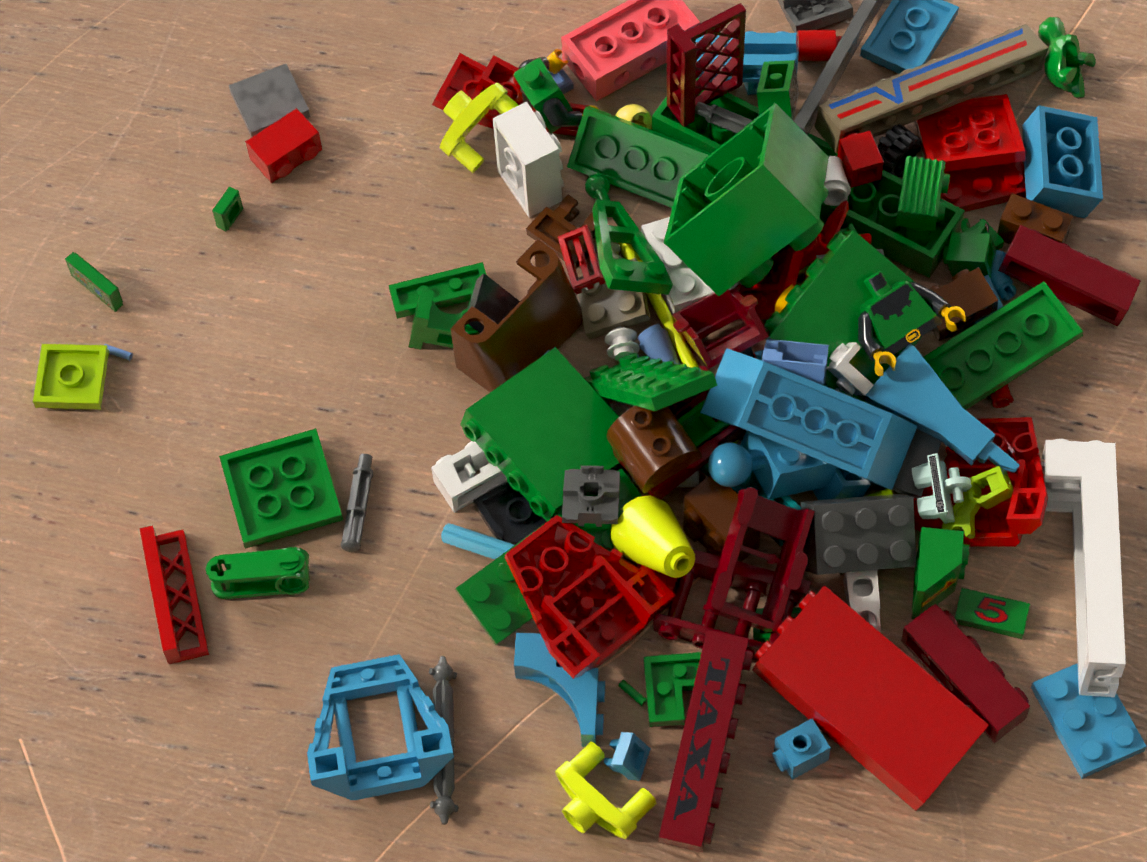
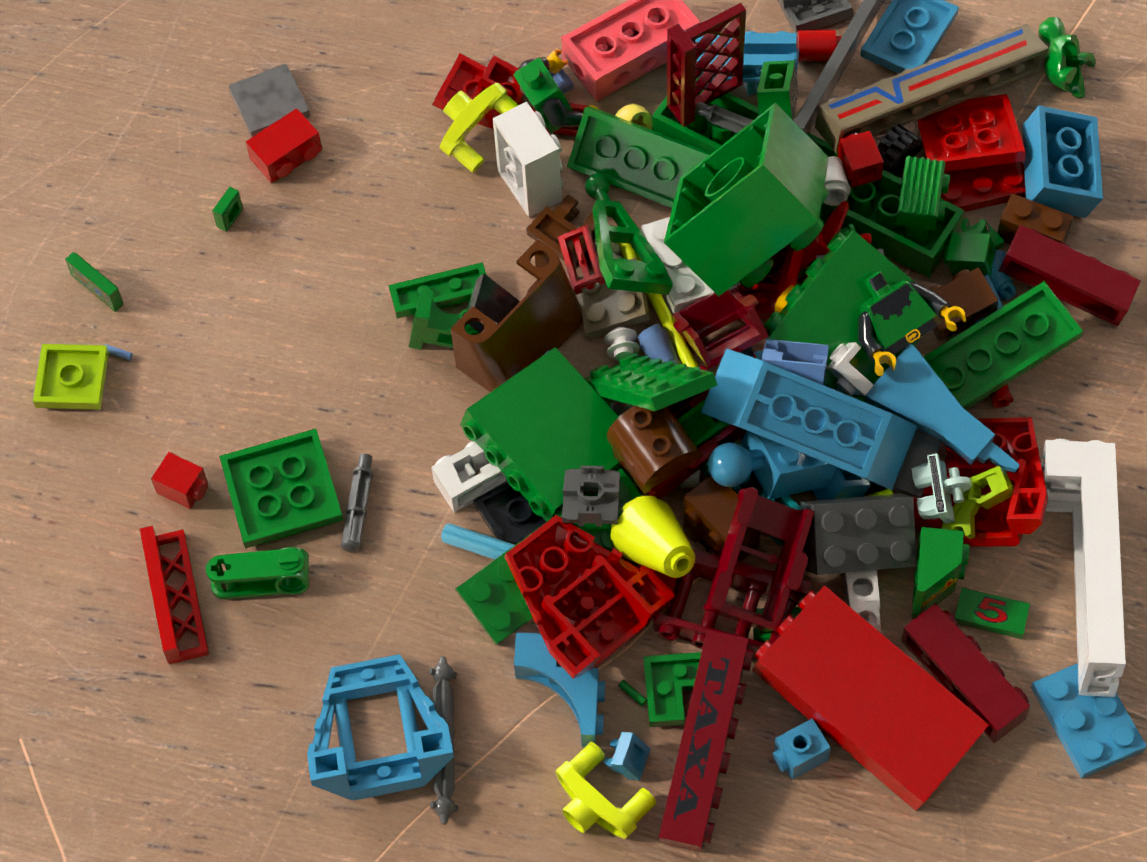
none -> red brick [151,451,208,509]

